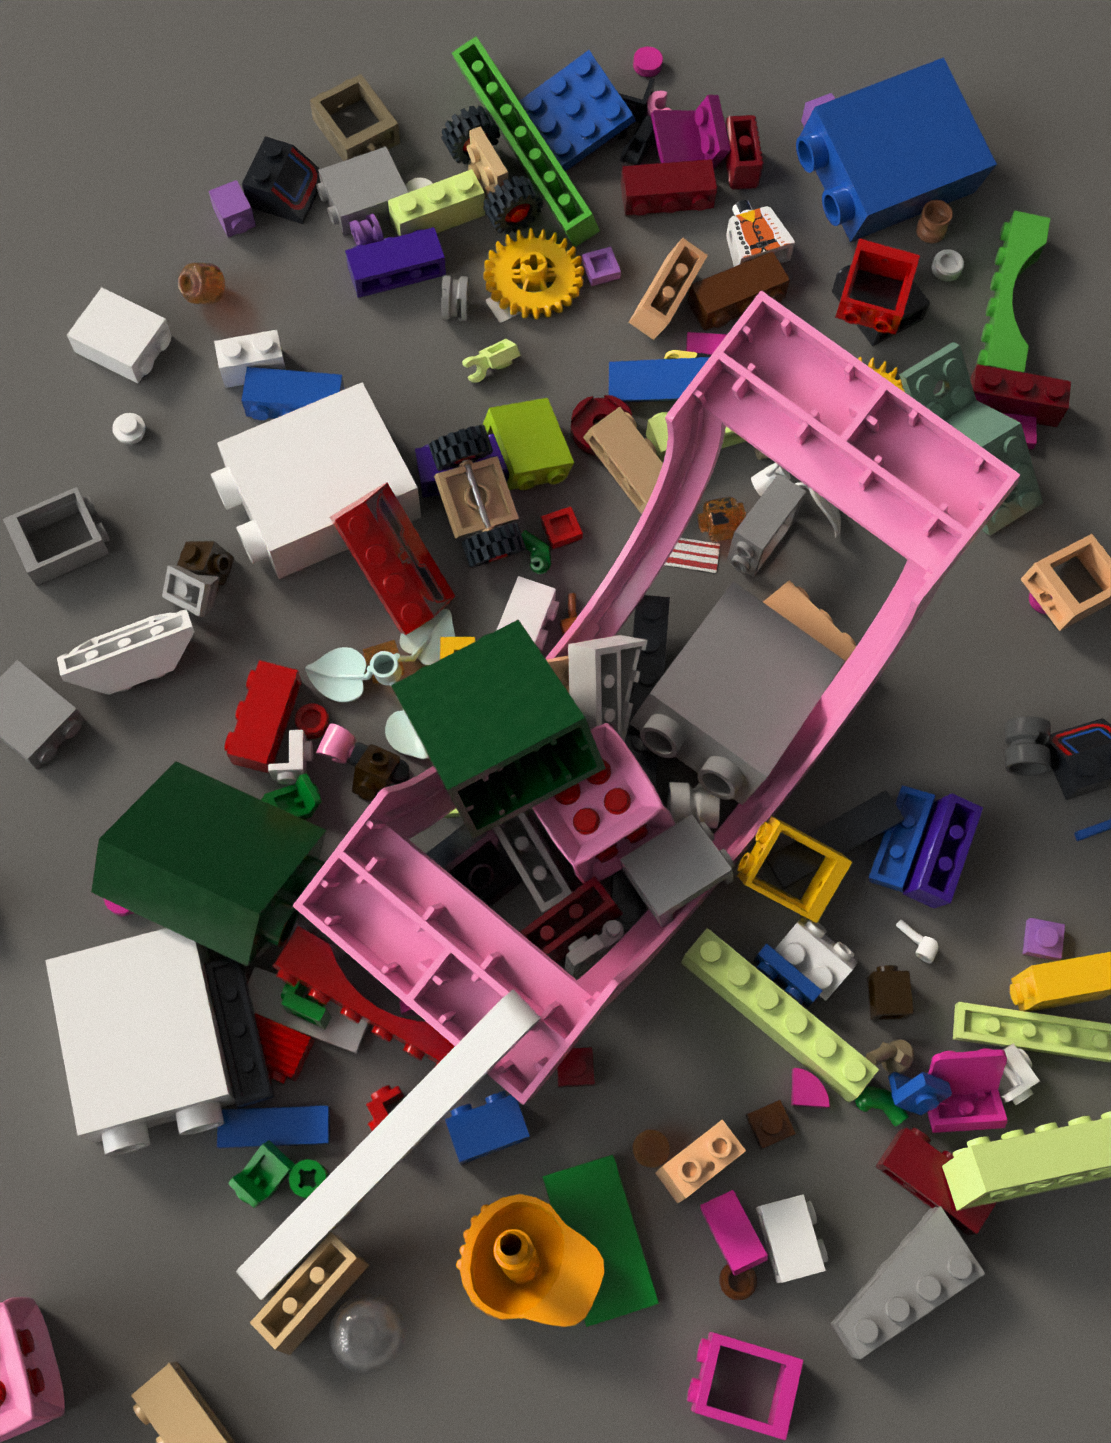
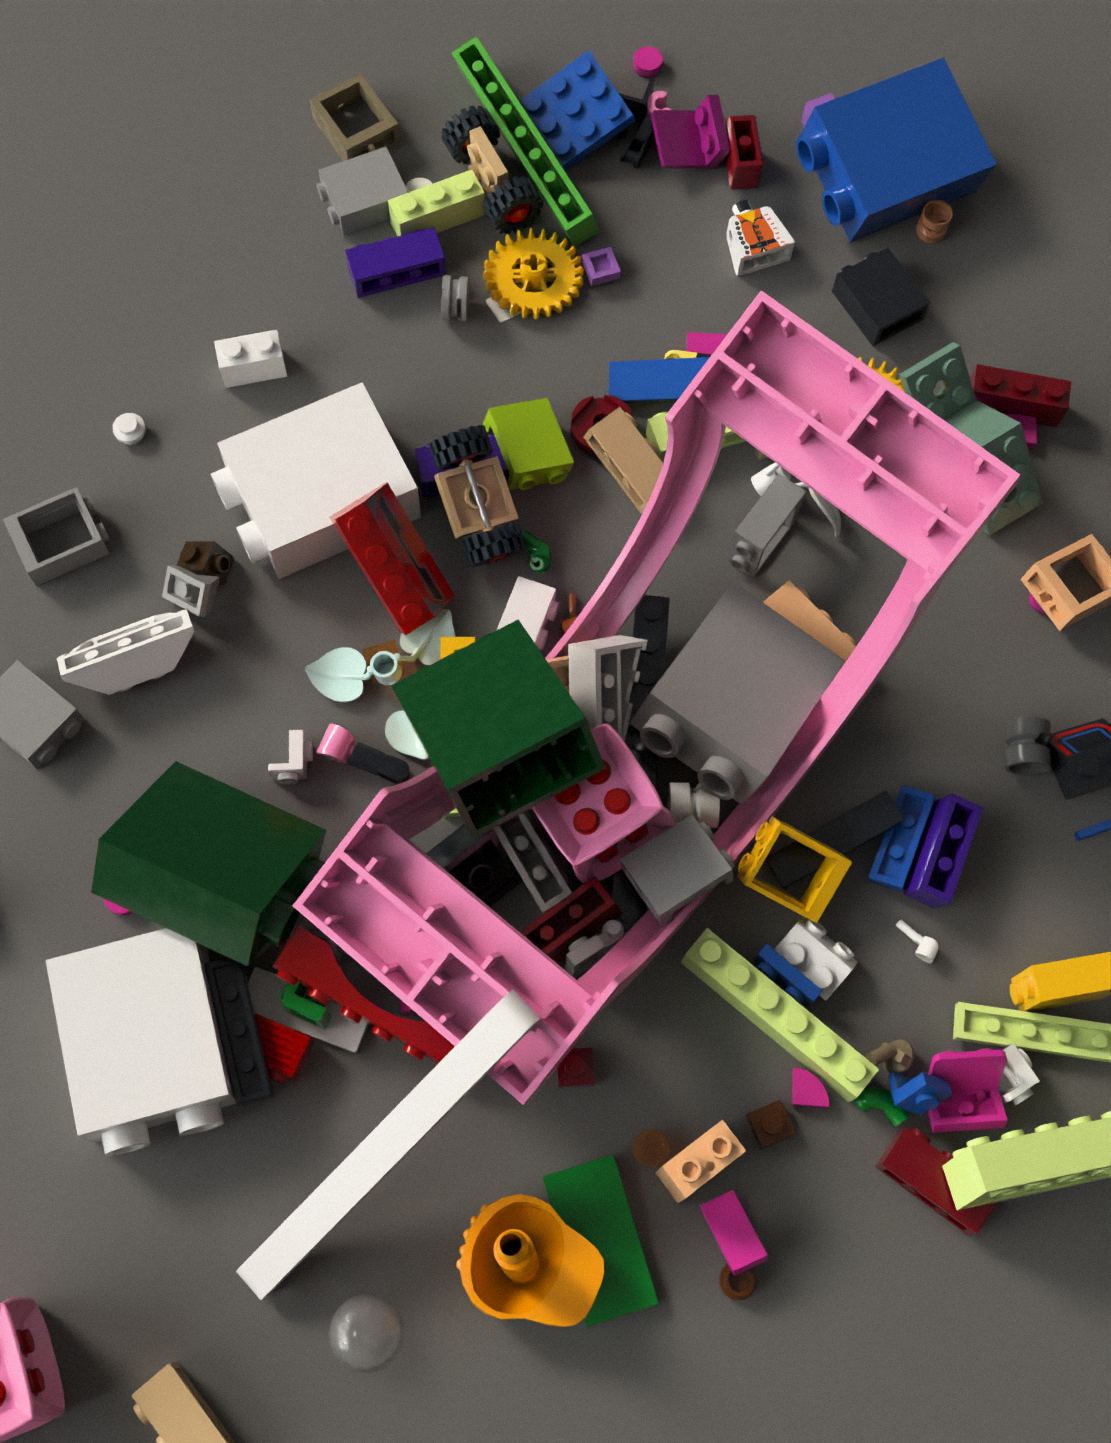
white brick [67,287,172,383] -> none
clear orange head [178,262,225,304] -> none
medium lavender brick [209,180,256,237] -> none
blue tile [217,1106,330,1149] -> none
red brick [224,660,302,774] -> none
green bracket [228,1140,295,1208] -> none
blue brick [241,367,345,420] -> none
black slope [242,136,321,224] -> none
tan brick [250,1232,369,1355] -> none
green bracket [261,773,321,820] -> none
green wheel [289,1159,329,1199] -> none
red tile [295,703,330,739] -> none
medium lavender wheel [349,213,384,245] -> none
dark brown bracket [352,744,400,801] -> none
red bracket [366,1085,404,1131] -> none
blue brick [445,1091,530,1165] -> none
yellowish green plate [462,339,521,383] -> none
red plate [541,506,583,549] -> none
dark red brick [621,159,717,216] -> none
light nougat brick [628,238,708,340] -> none
clear sticker [664,538,720,573] -> none
dark pink window [687,1332,803,1440] -> none
reddish brown brick [688,251,790,331] -> none
clear orange head [697,496,746,542] -> none
white brick [756,1194,828,1283] -> none
light grey wedge [830,1206,985,1359] -> none
red window [835,238,920,335] -> none
dark brown brick [867,965,914,1020] -> none
white tile [931,249,964,282] -> none
bright green arch [976,210,1050,372] -> none
medium lavender plate [1023,918,1065,961] -> none

